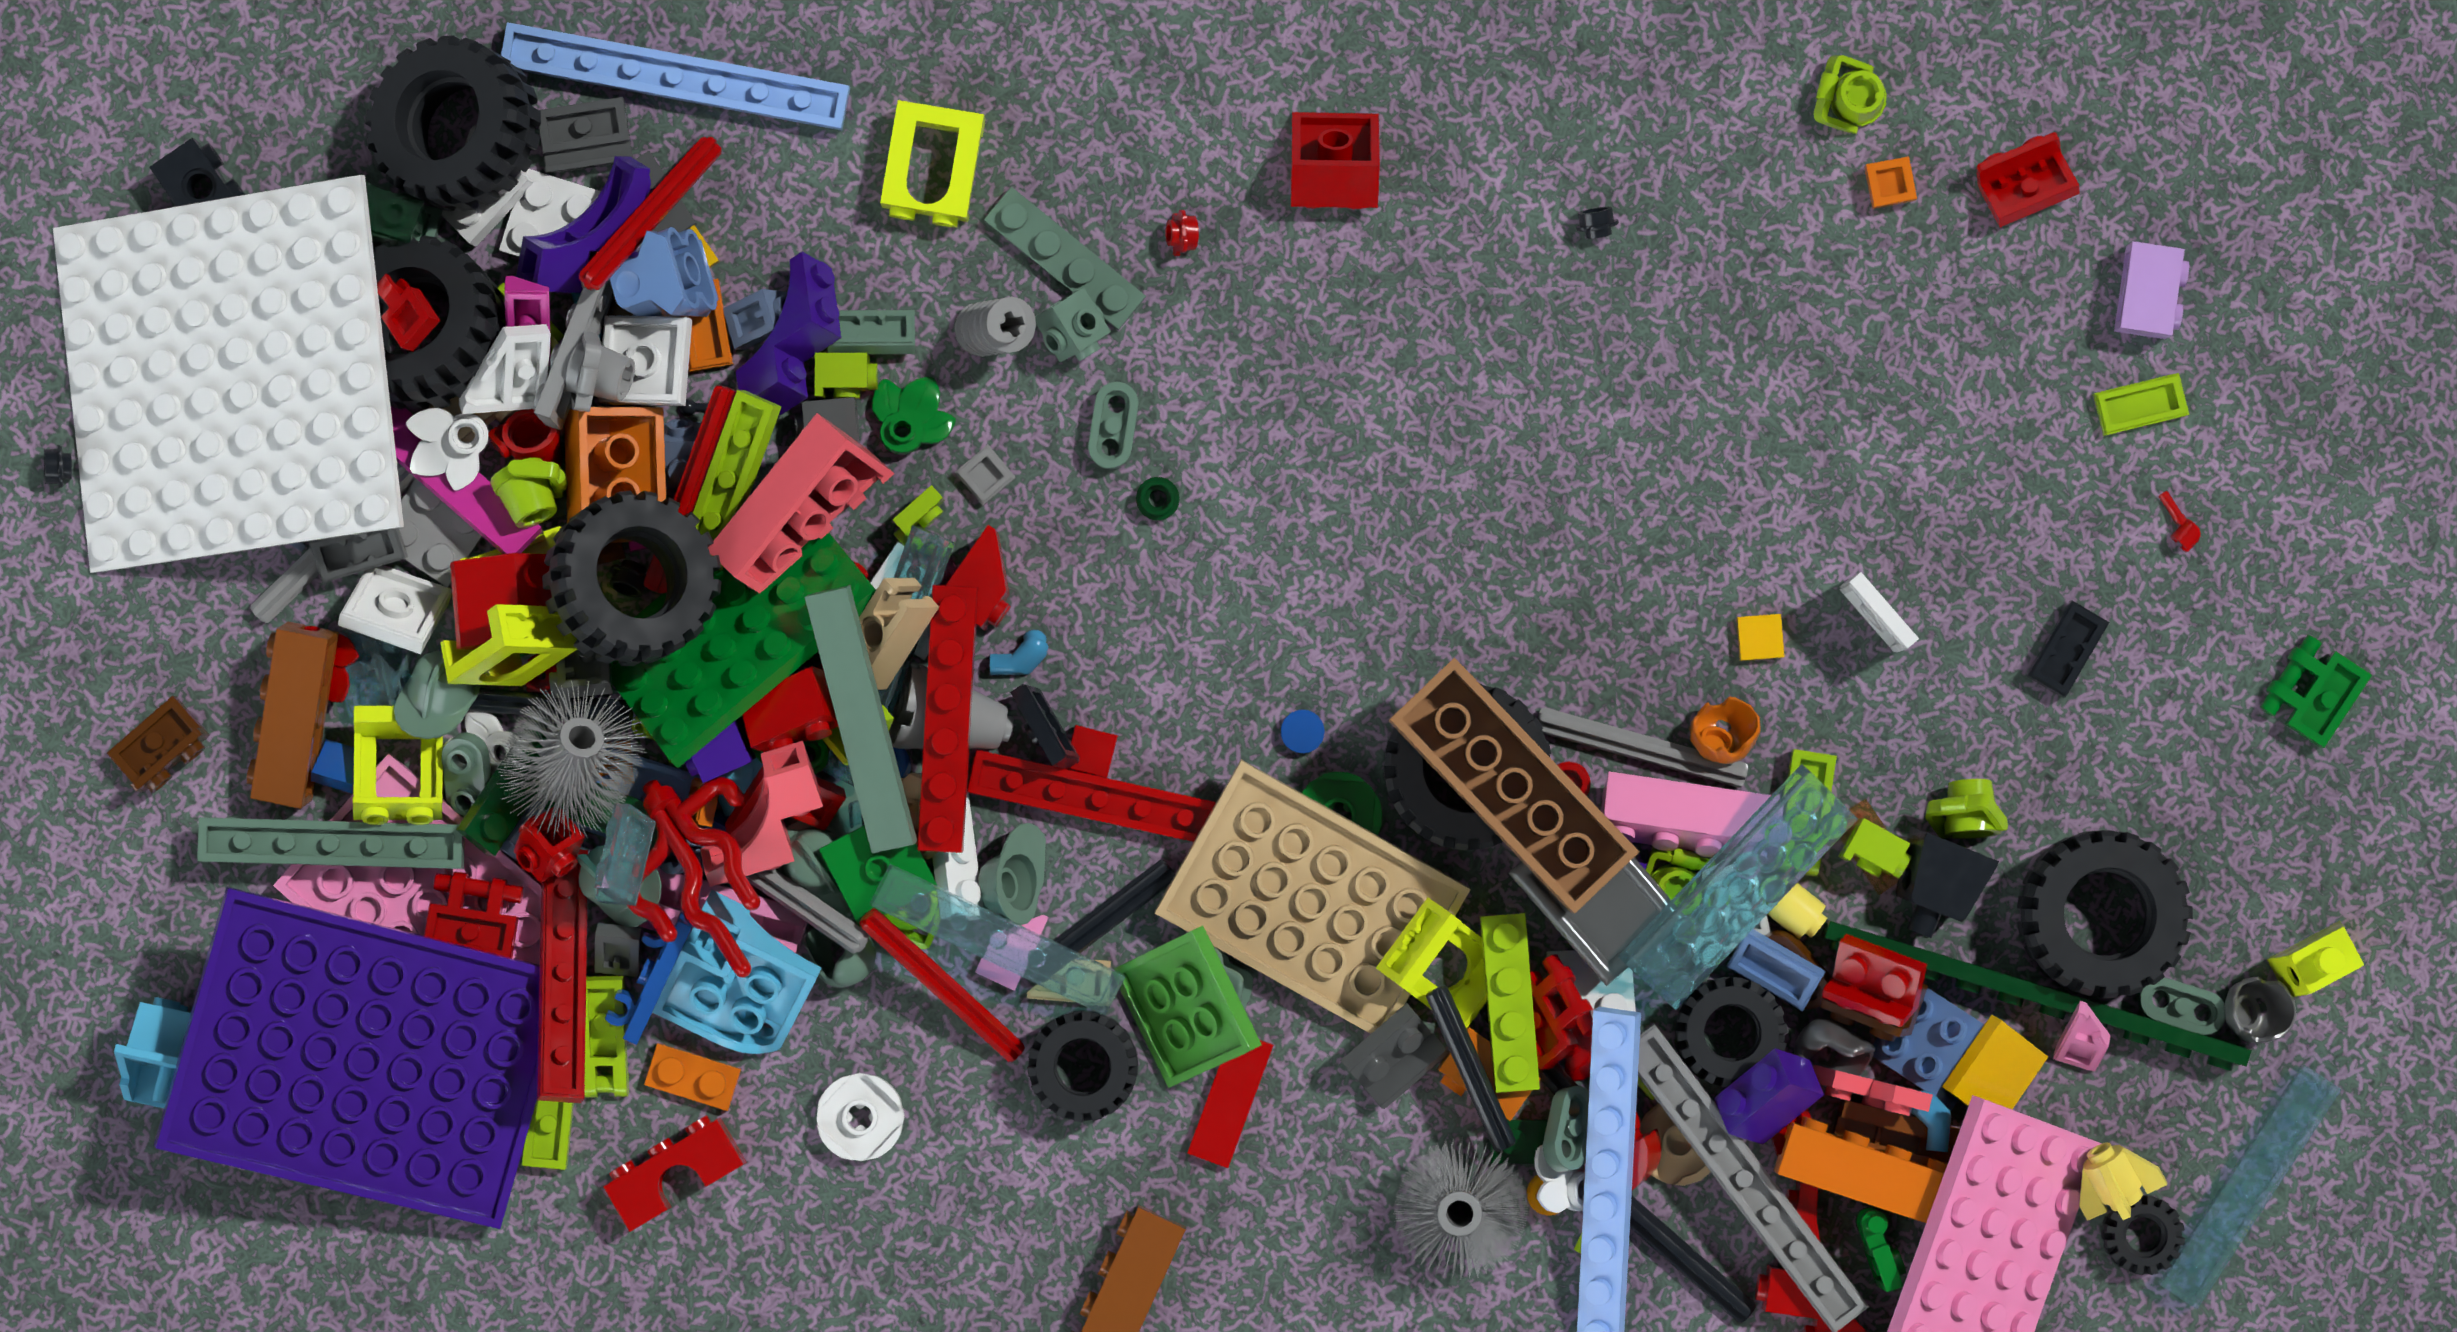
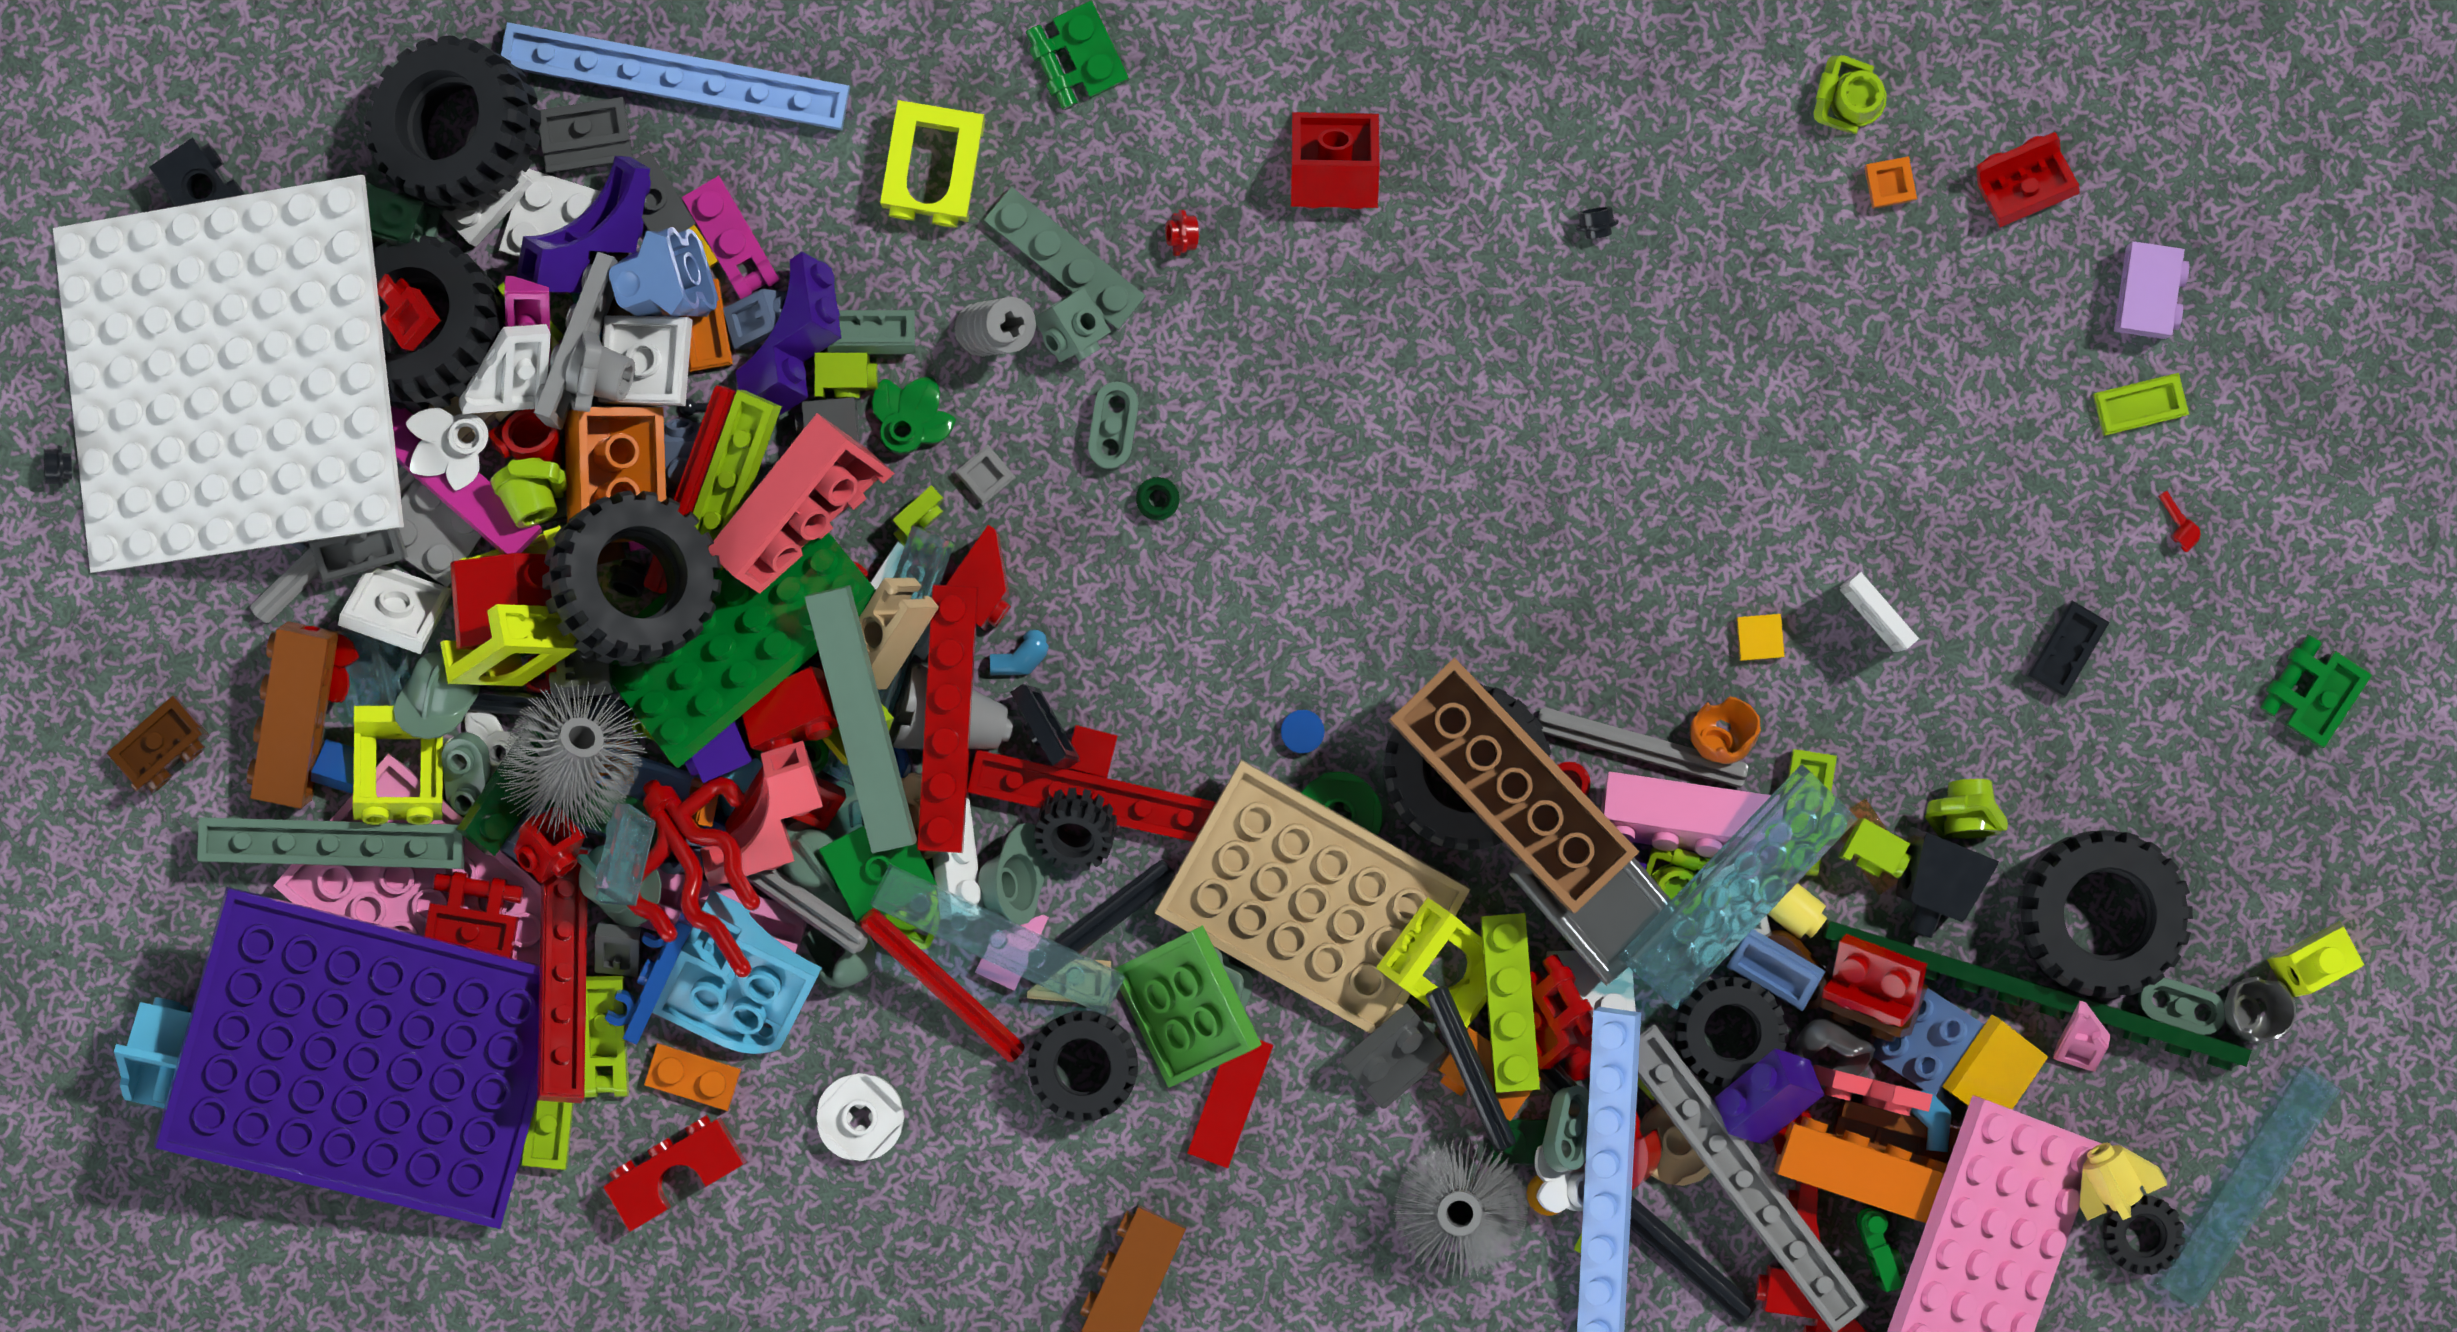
red axle [579,136,722,291] -> none
none -> dark pink plate [681,176,780,299]
none -> green plate [1025,0,1129,110]
none -> black tyre [1034,788,1117,871]

